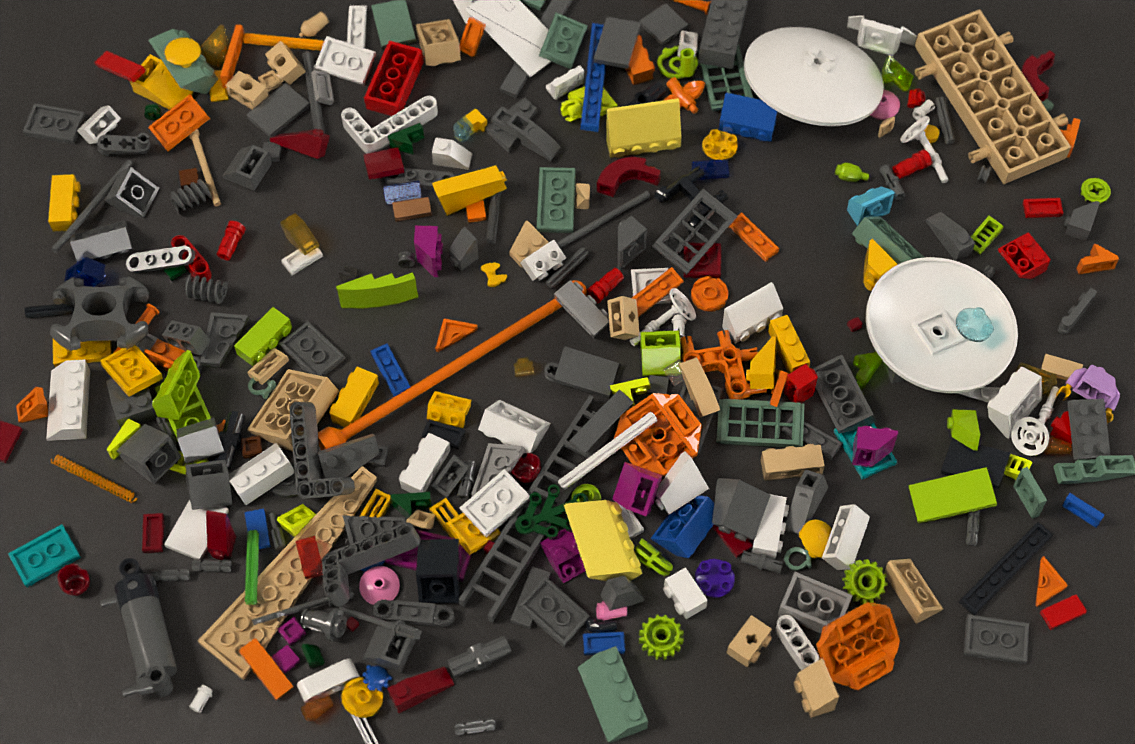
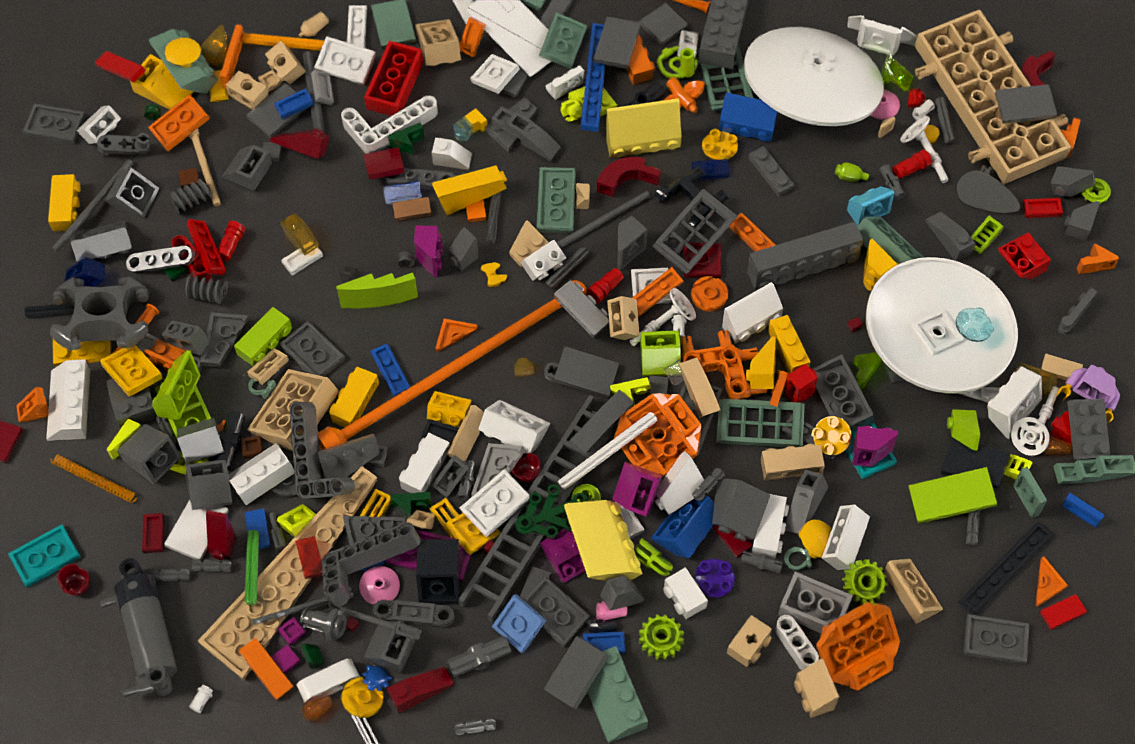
none -> red tile [187,219,226,275]
none -> blue tile [274,88,314,120]
none -> tan tile [447,405,484,462]
none -> white plate [470,54,519,94]
none -> medium blue tile [492,594,547,653]
none -> dark grey tile [544,636,609,710]
none -> dark grey axle [692,468,725,502]
none -> dark grey brick [747,221,863,291]
none -> dark grey plate [748,146,794,197]
none -> yellow dish [812,416,851,455]
none -> dark grey shield [957,171,1020,213]
none -> dark grey tile [995,84,1057,124]
none -> dark grey slope [1051,166,1096,197]

